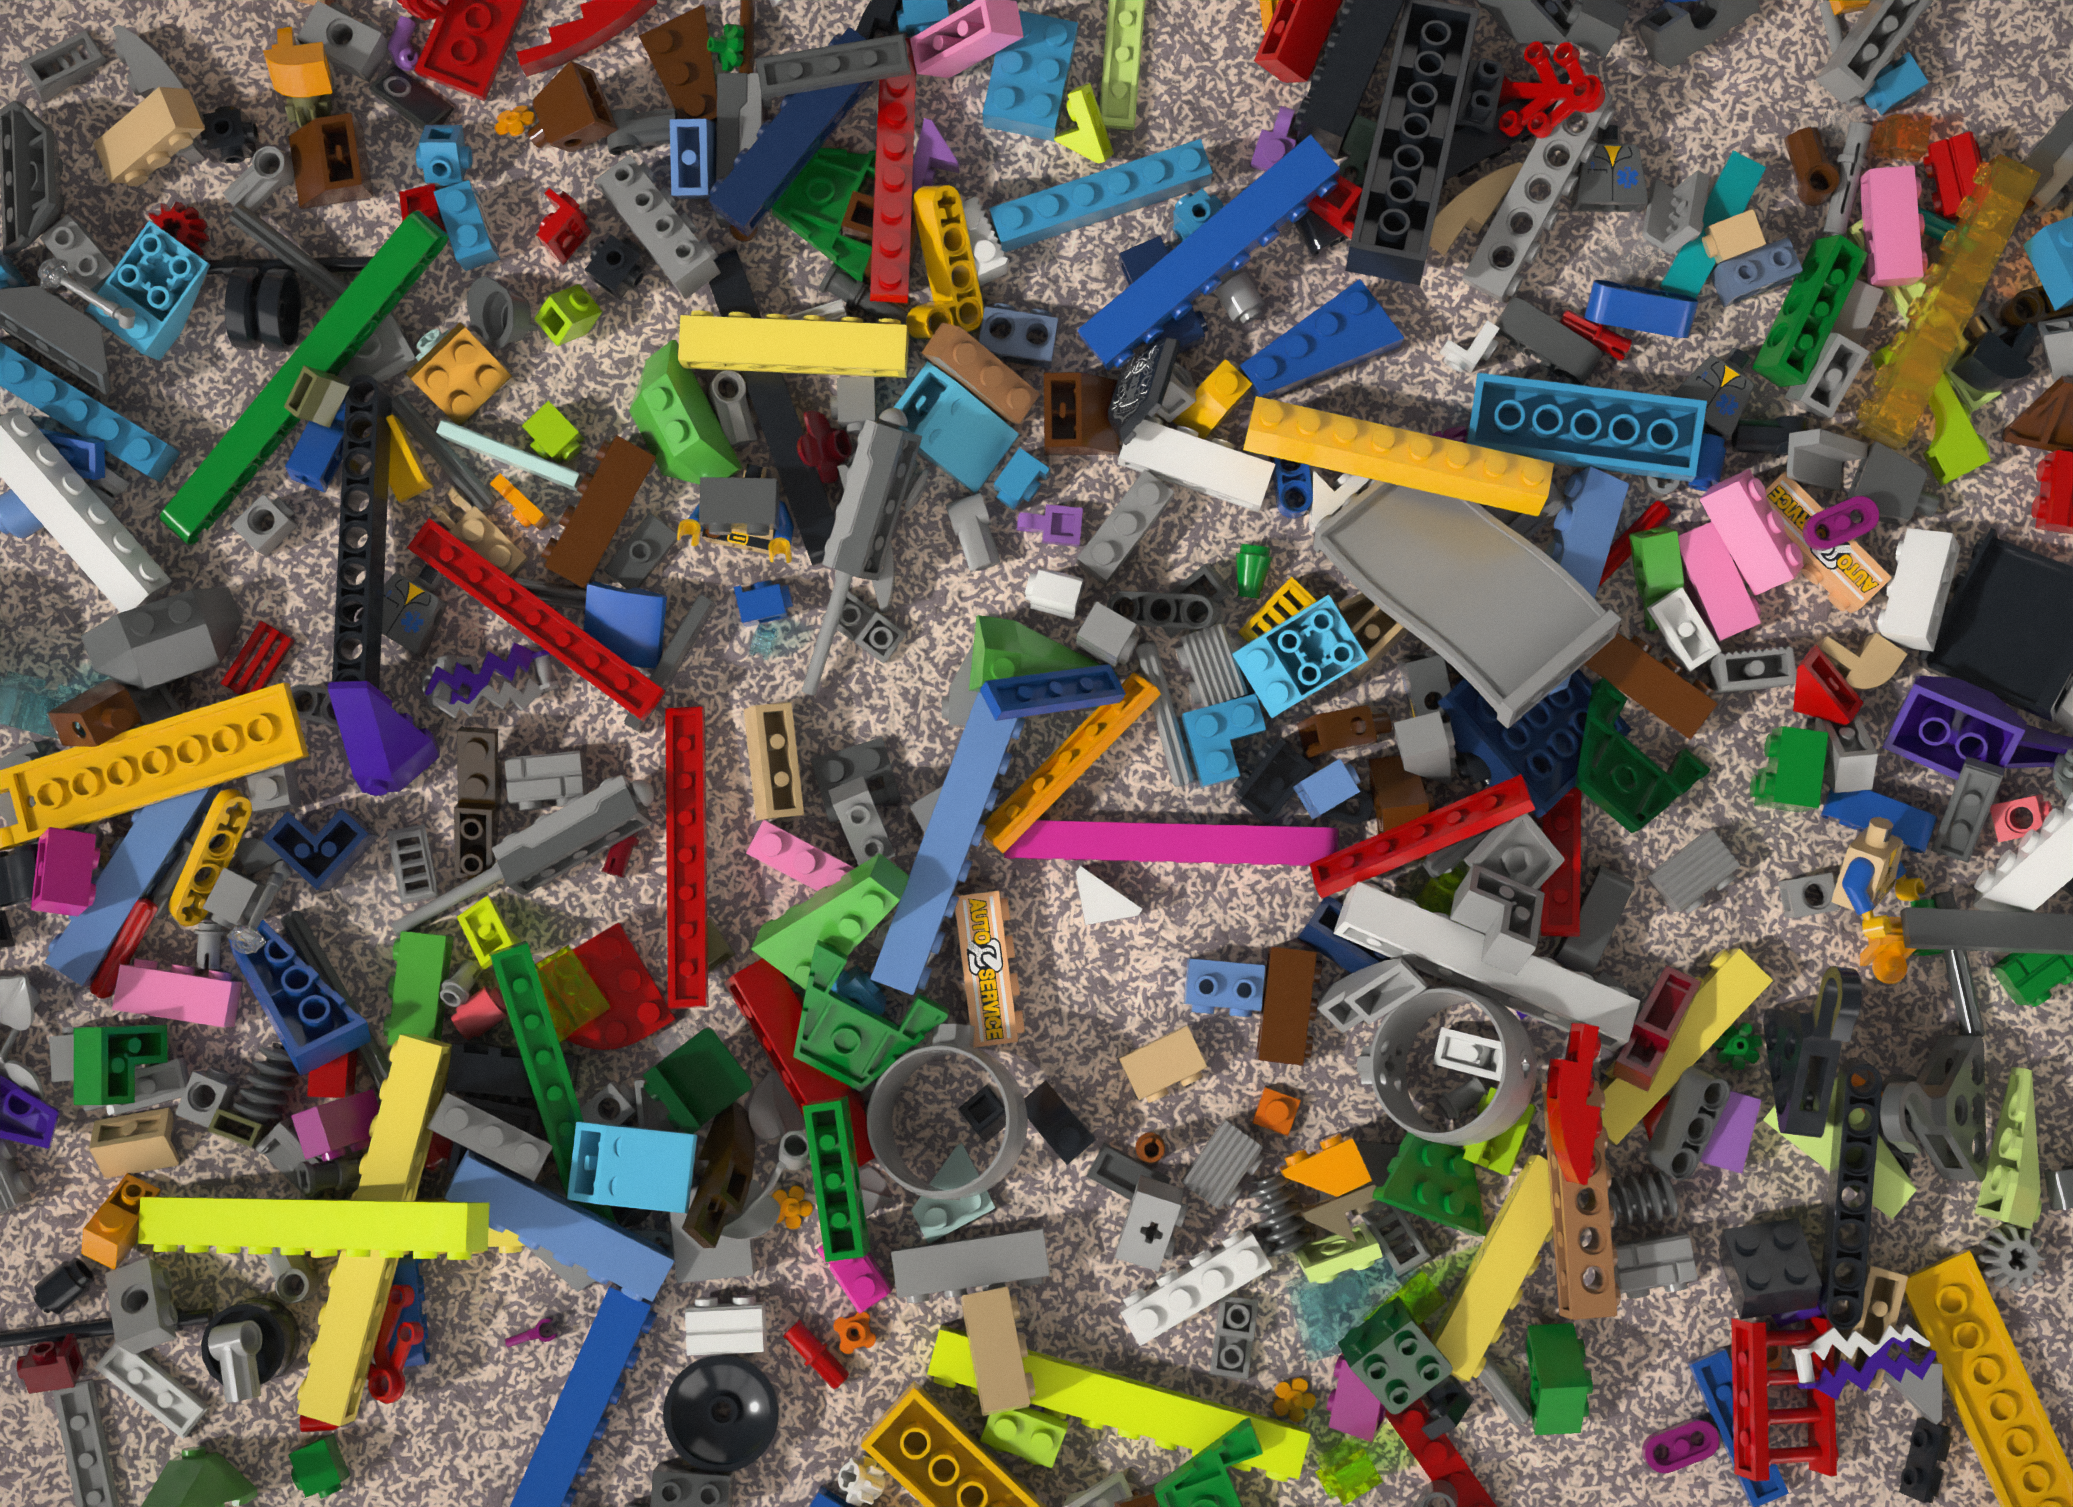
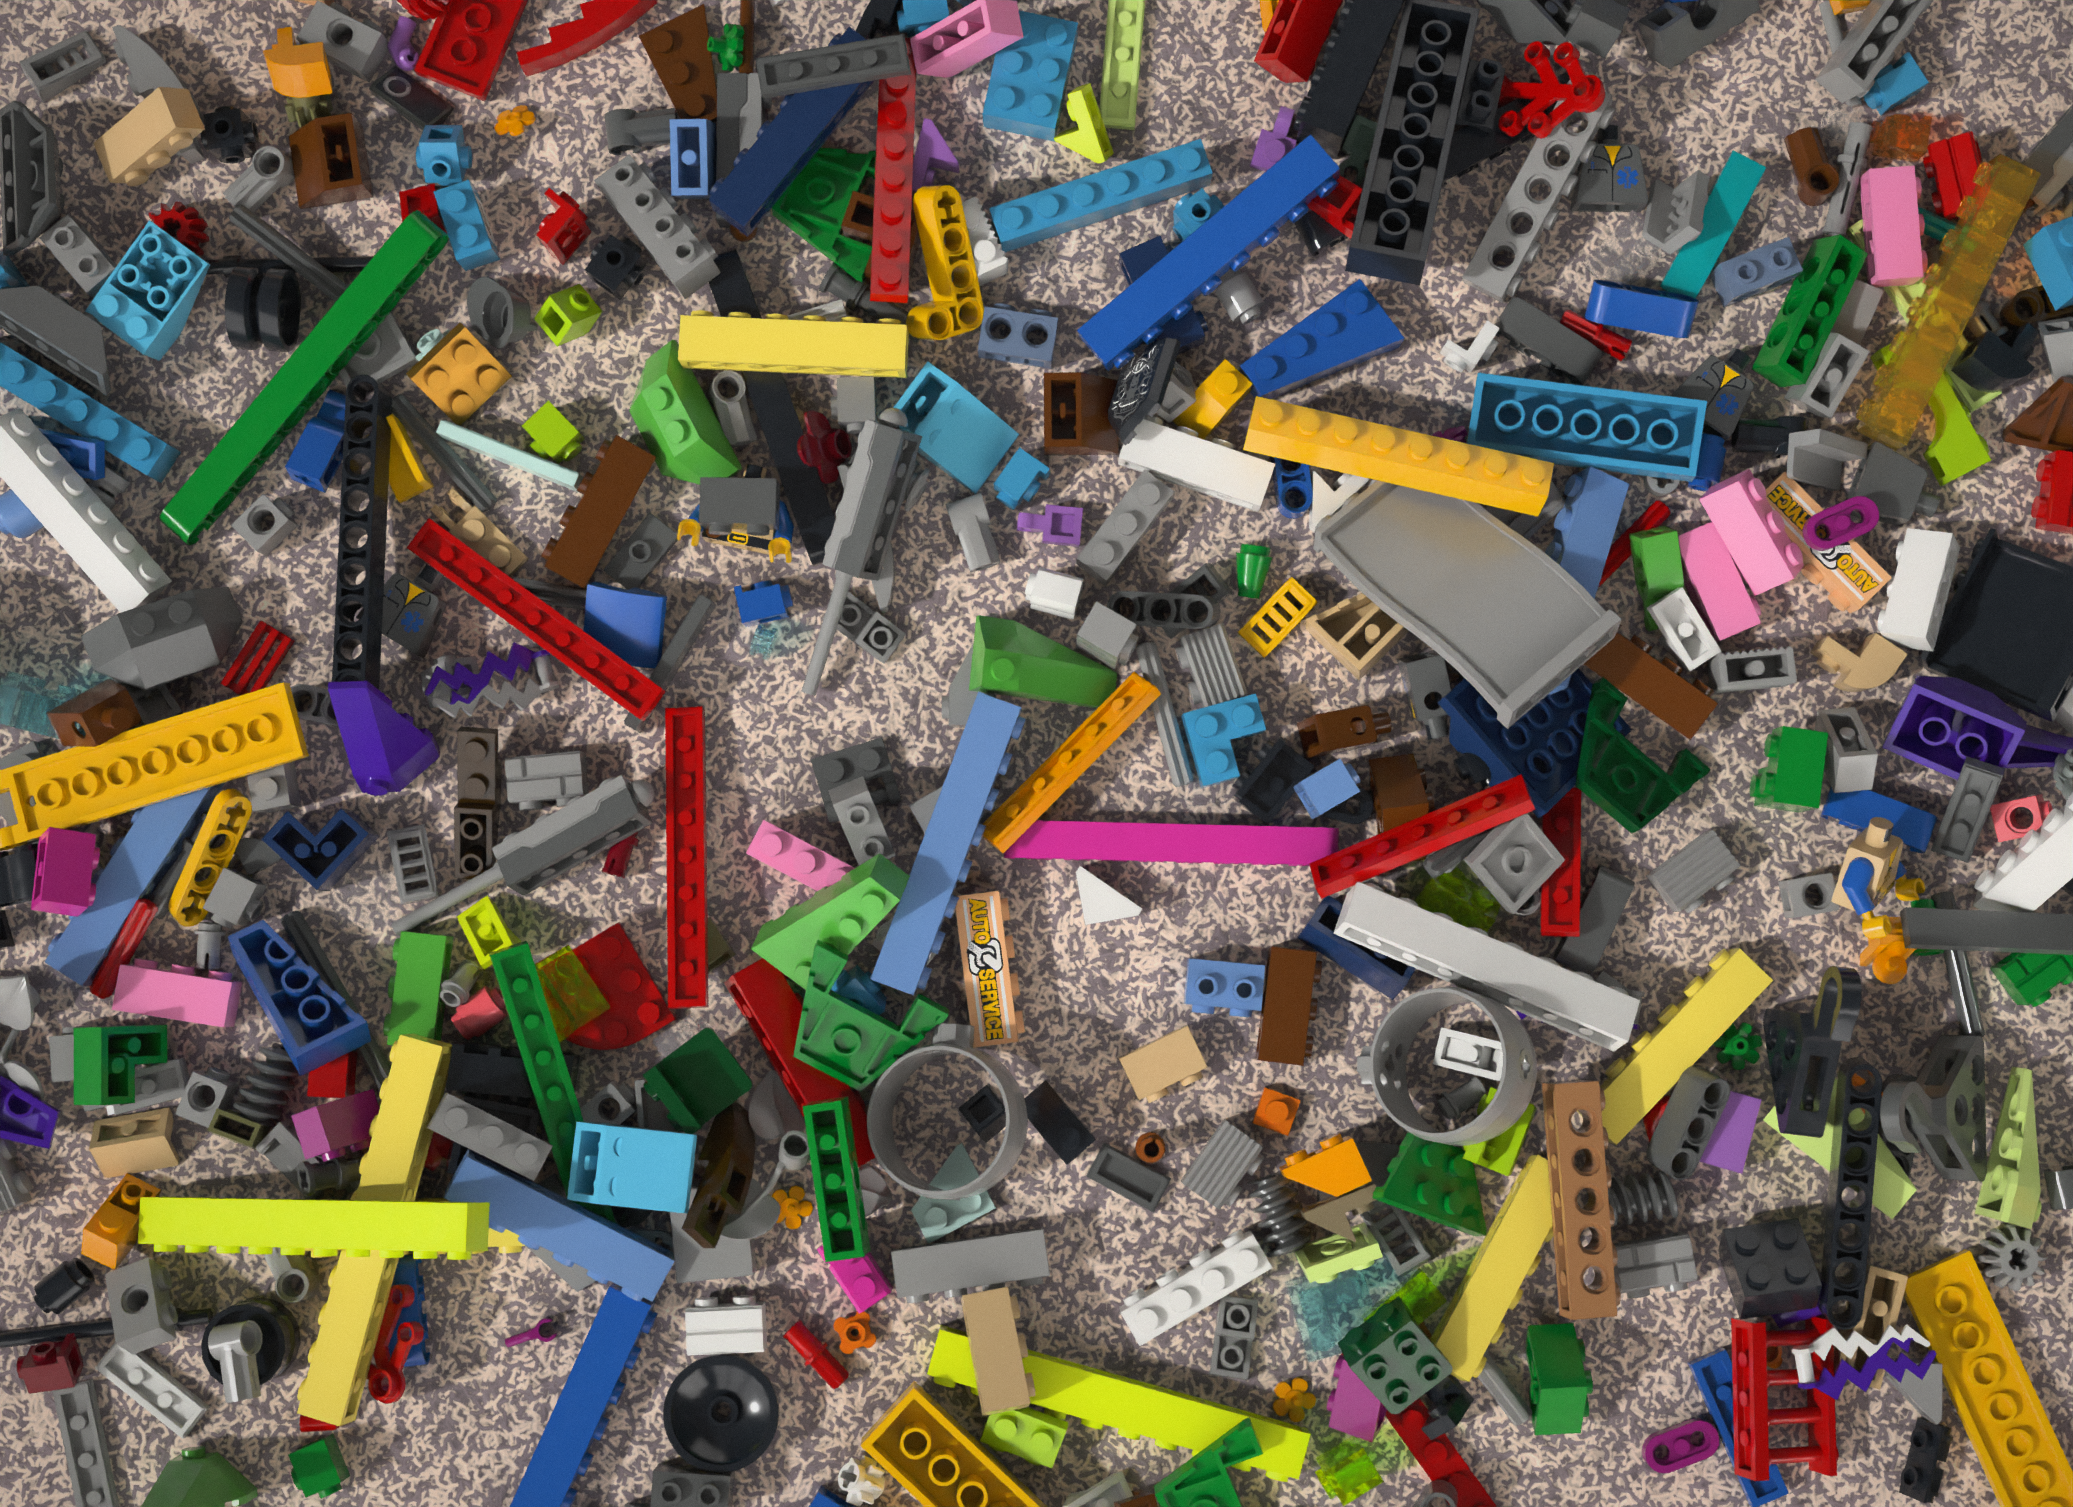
piece [38,258,136,329] -> none
piece [227,860,291,954] -> none
olive piece [284,366,349,428] -> none
light orange plate [490,473,550,531] -> none
reddish brown torso [528,61,618,152] -> none
tan brick [744,702,804,821] -> none
medium nougat brick [921,323,1040,424] -> none
blue plate [980,664,1126,721] -> none
light grey brick [1115,1175,1188,1272] -> none
medium azure slope [1232,595,1369,718] -> none
light grey slope [1317,958,1428,1033] -> none
light grey slope [1394,711,1457,785] -> none
tan slope [1429,162,1523,256] -> none
light grey brick [1450,864,1545,976] -> none
red slope [1547,1023,1603,1185] -> none
dark red slope [1612,965,1702,1092] -> none
tan brick [1702,209,1766,264] -> none
red slope [1793,645,1864,725] -> none

